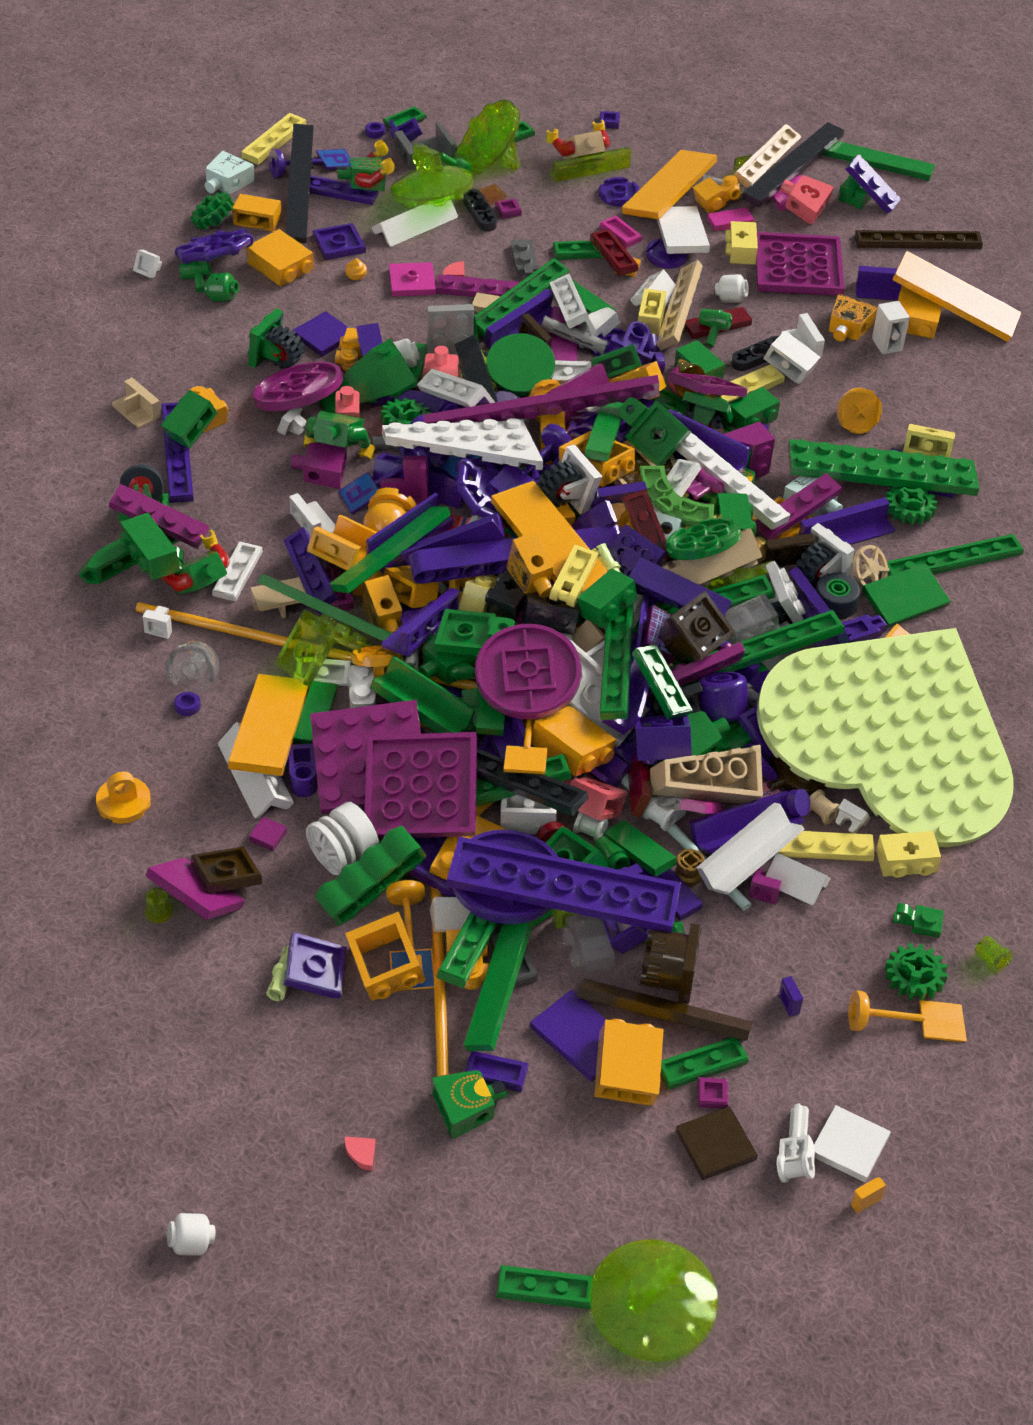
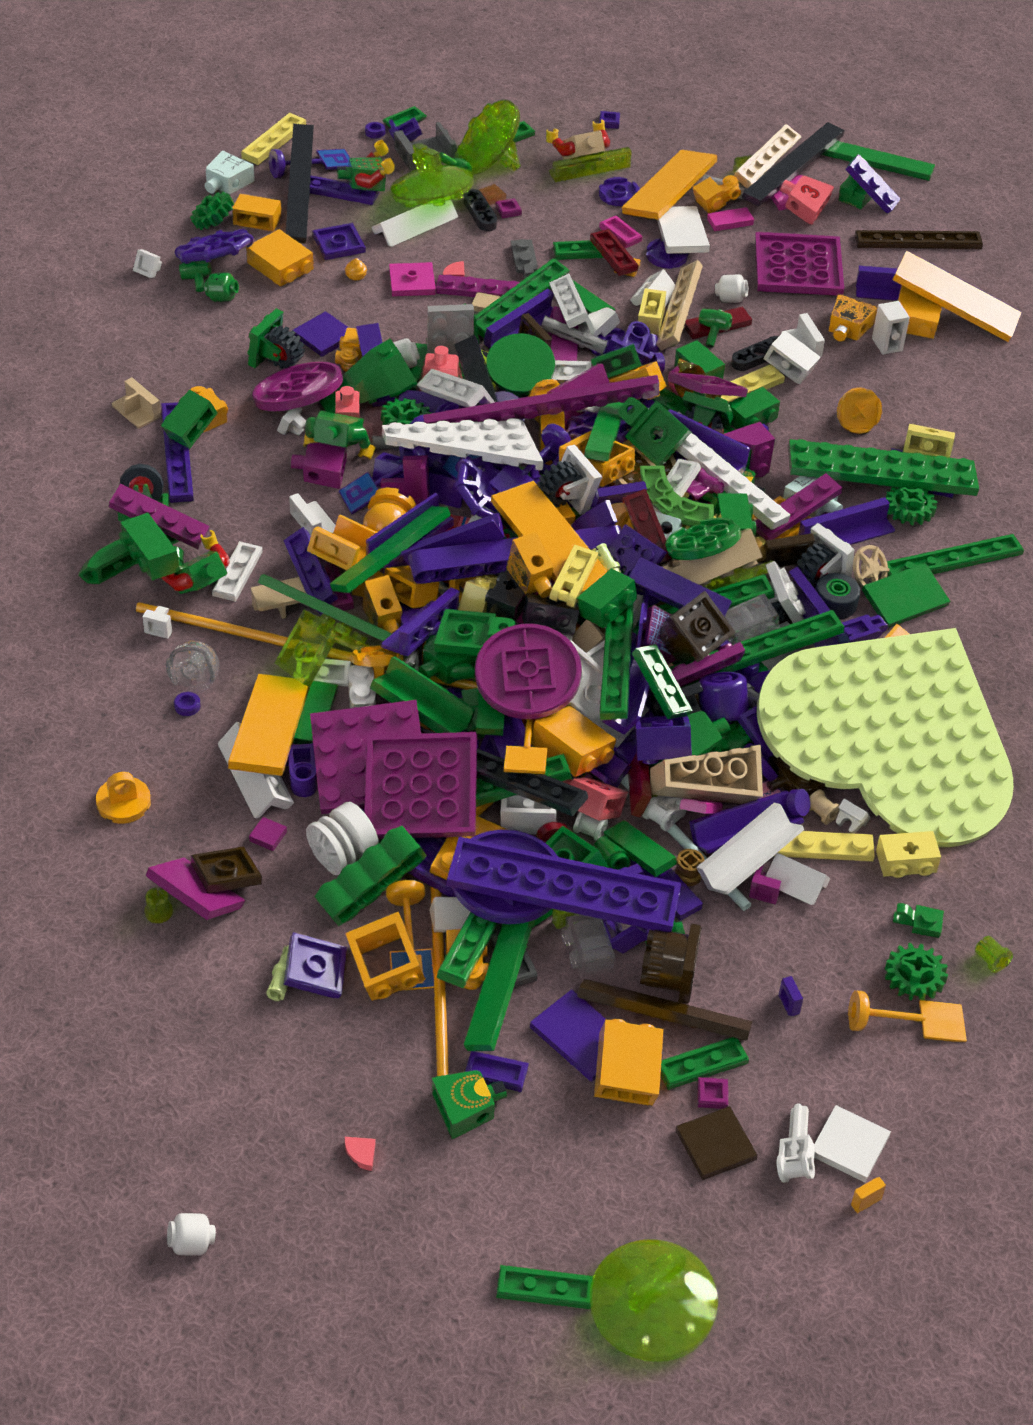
light yellow brick [725,221,758,265] -> none

